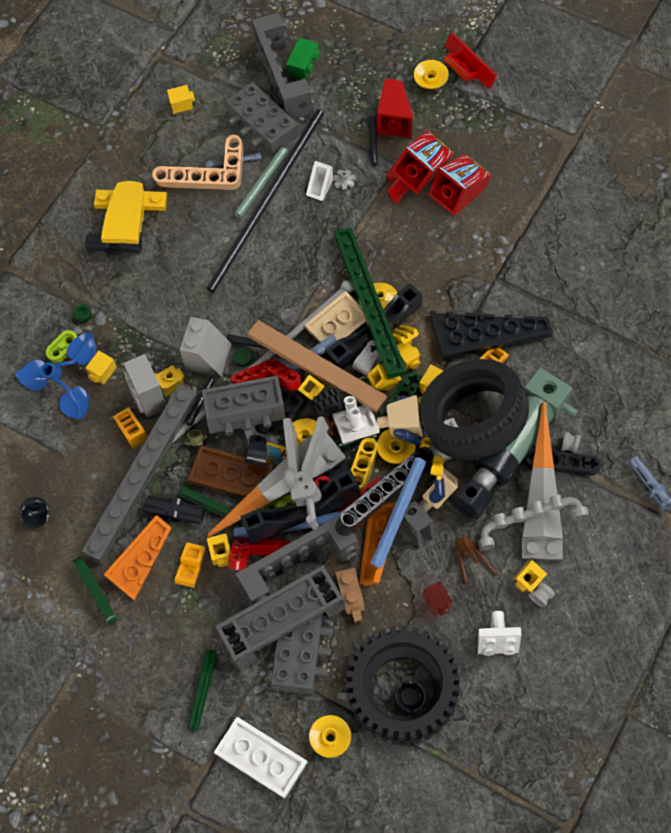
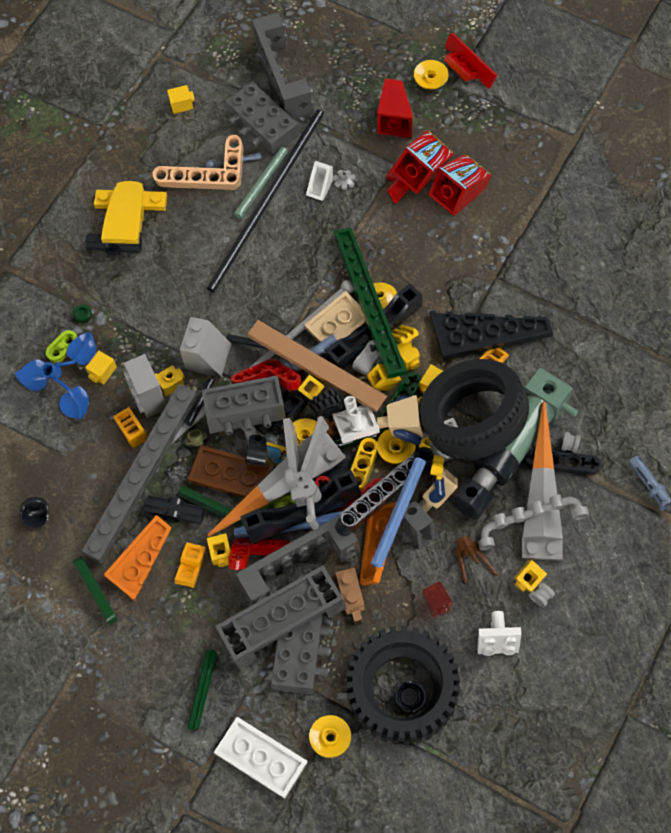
dark green tile [233,347,253,367] -> none
green brick [286,38,321,79] -> none
black bar [370,118,378,166] -> none

